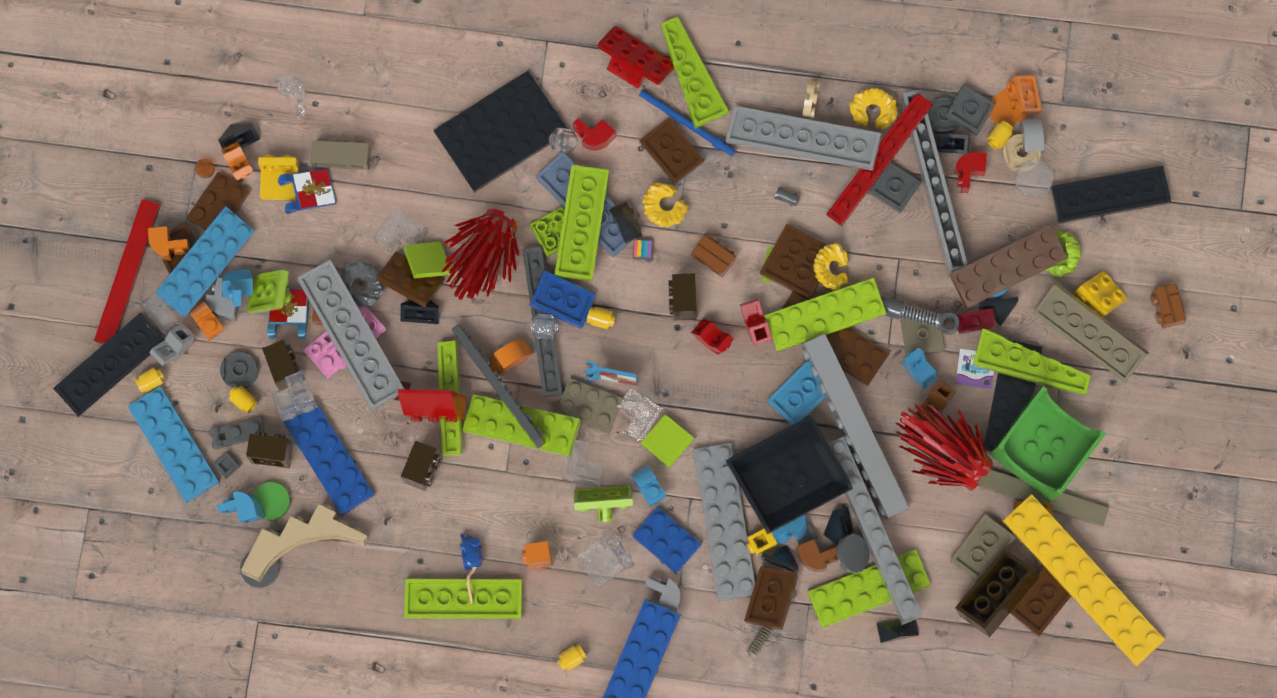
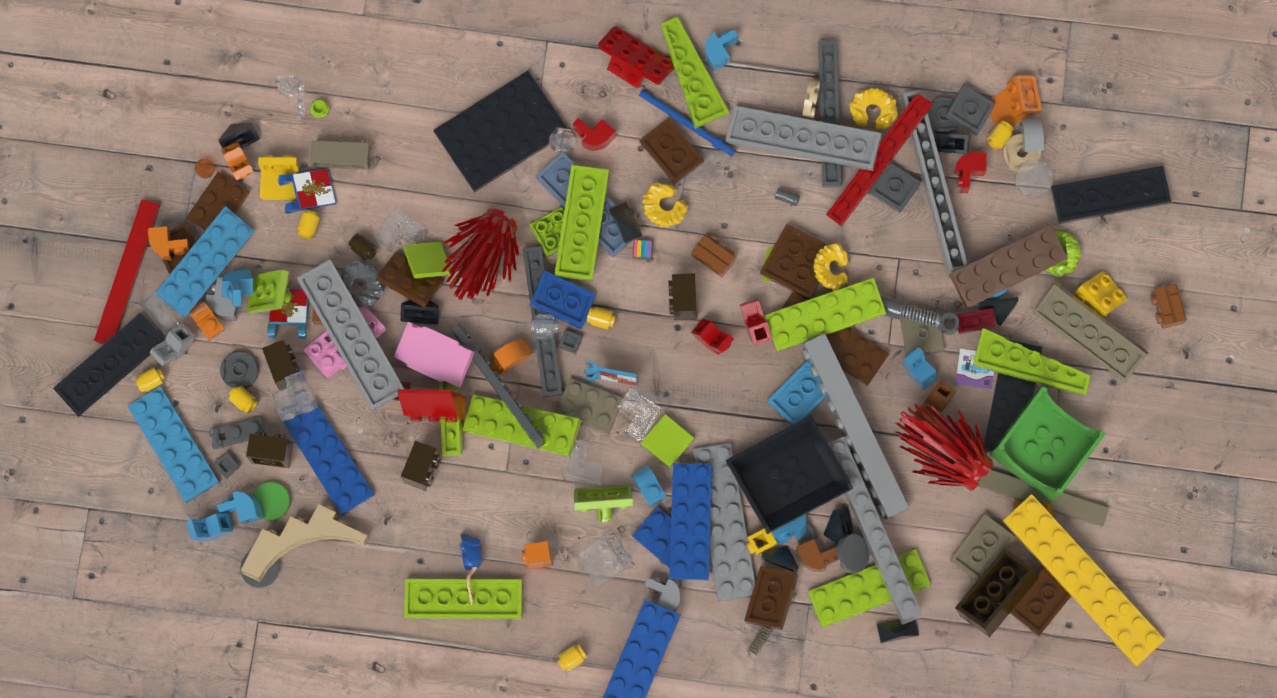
none -> dark azure brick [186,513,233,542]
none -> yellow brick [297,210,320,240]
none -> lime plate [310,100,329,118]
none -> dark brown brick [348,233,377,261]
none -> bright pink piece [394,322,475,387]
none -> dark grey tile [558,329,583,355]
none -> blue plate [670,463,712,581]
none -> dark azure brick [705,29,738,72]
none -> dark grey plate [818,40,842,187]

